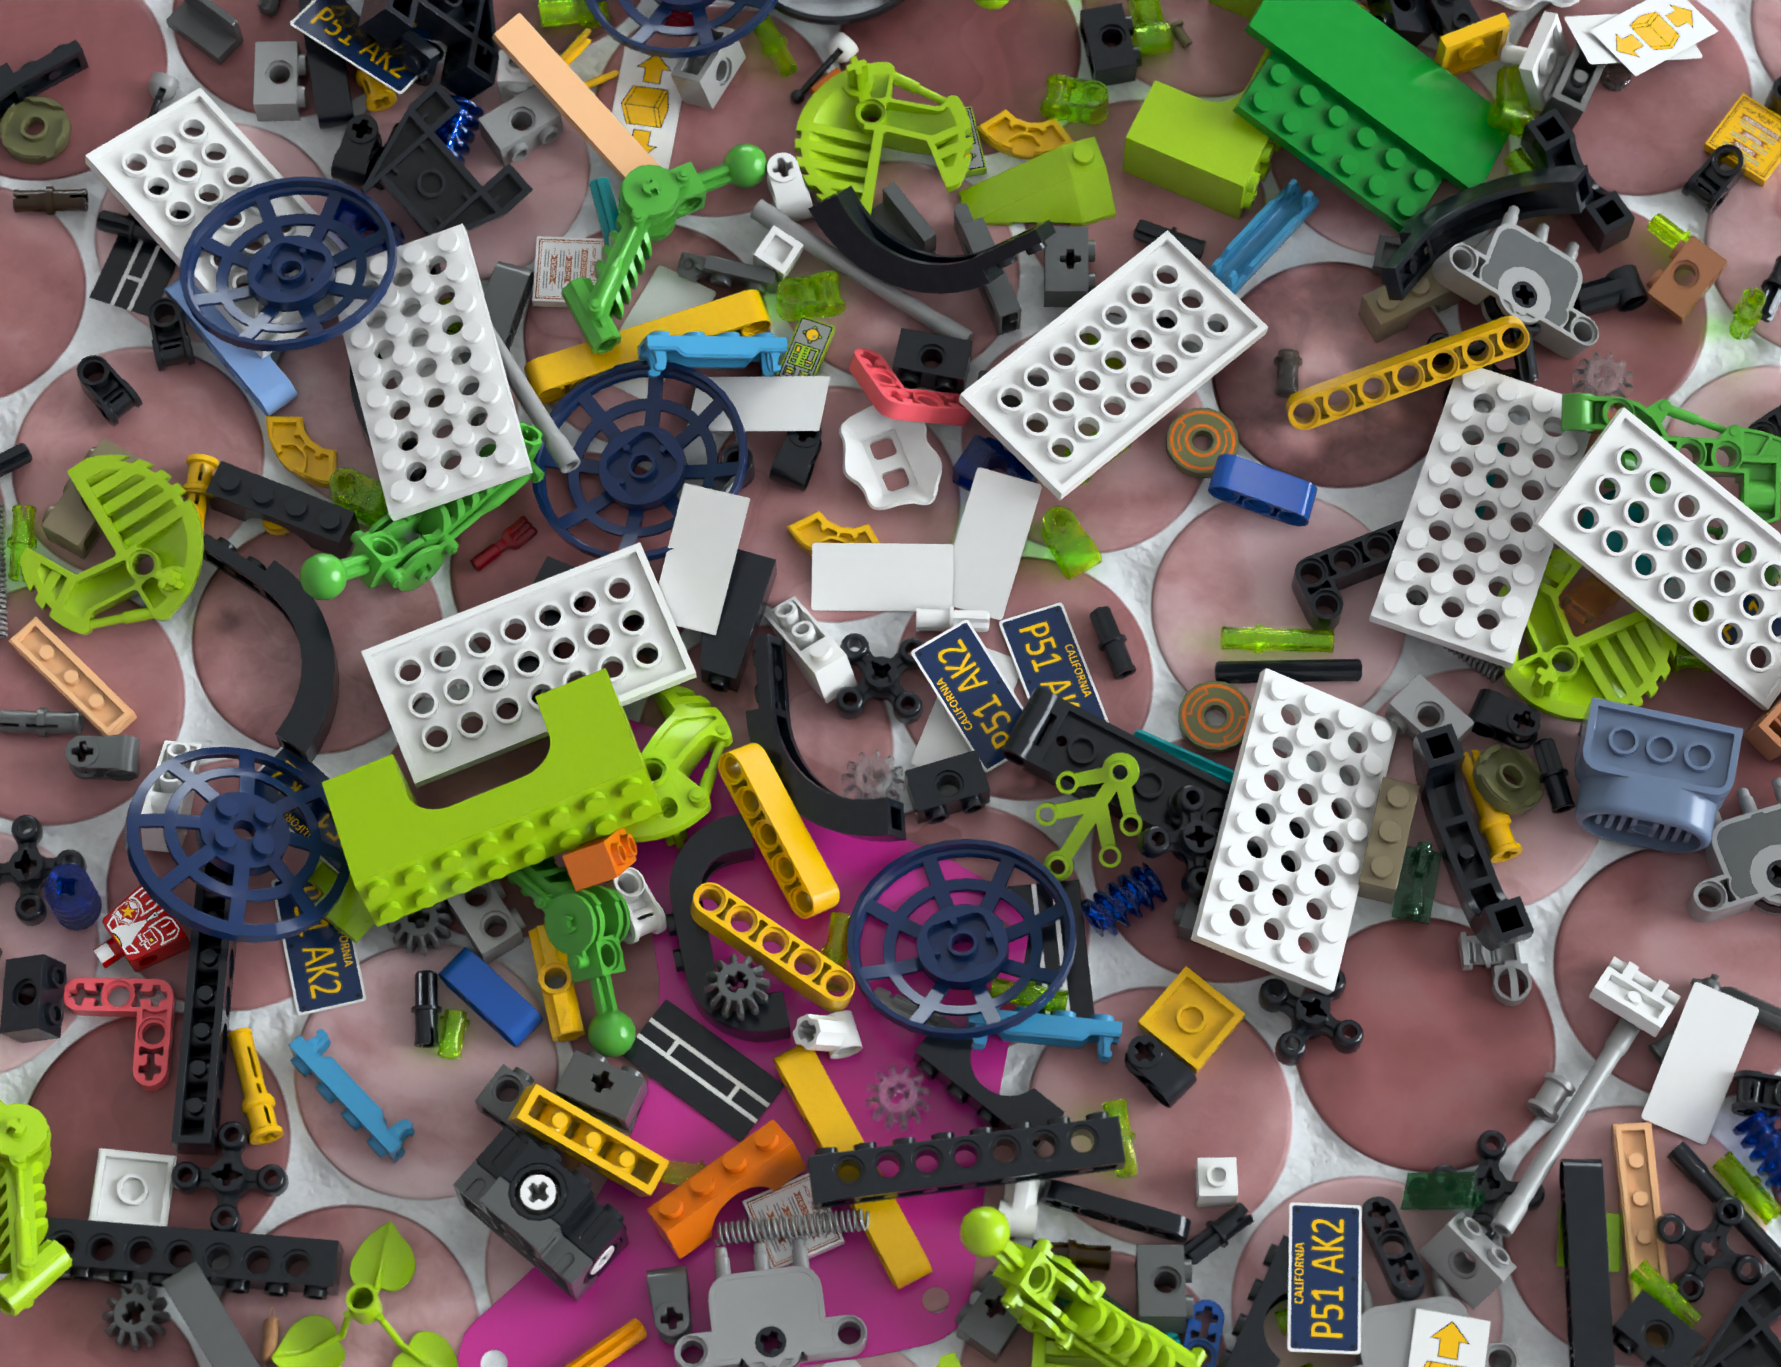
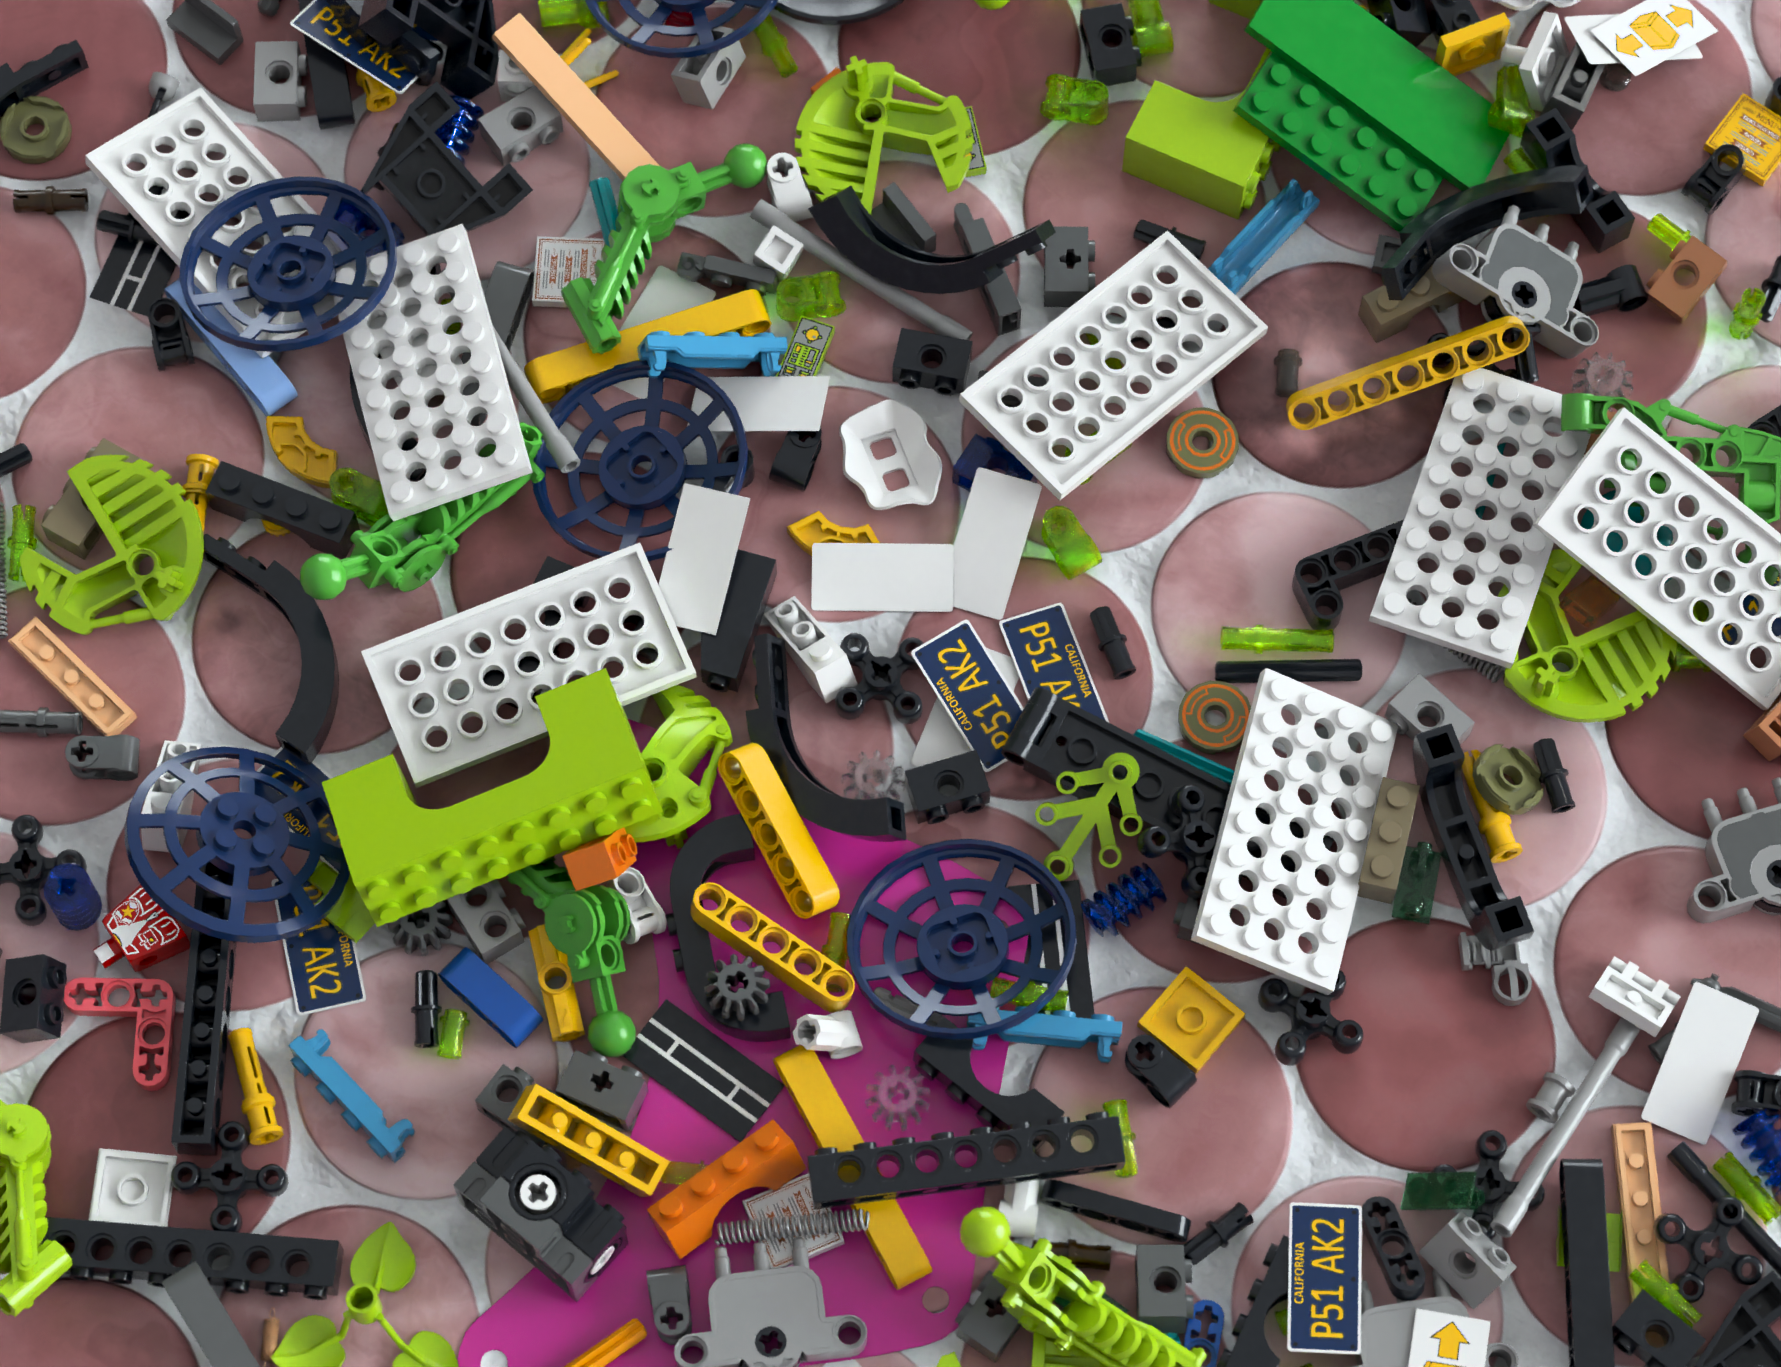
black piece [77,355,143,426] -> none
dark grey gear [102,1283,171,1352] -> none
black piece [331,114,383,187] -> none
dark red piece [470,515,538,572] -> none
sticker [602,46,682,170] -> none
hinge [791,32,859,104] -> none
coral beam [848,348,972,426] -> none
white axle [916,606,990,632] -> none
lime wedge [958,136,1116,226] -> none
yellow tile [977,109,1074,160] -> none
dark tan piece [1167,19,1193,48] -> none
white brick [1194,1157,1238,1208] -> none
blue beam [1208,454,1318,526] -> none
black piece [1468,688,1541,750] -> none
sand blue brick [1574,697,1743,853] -> none

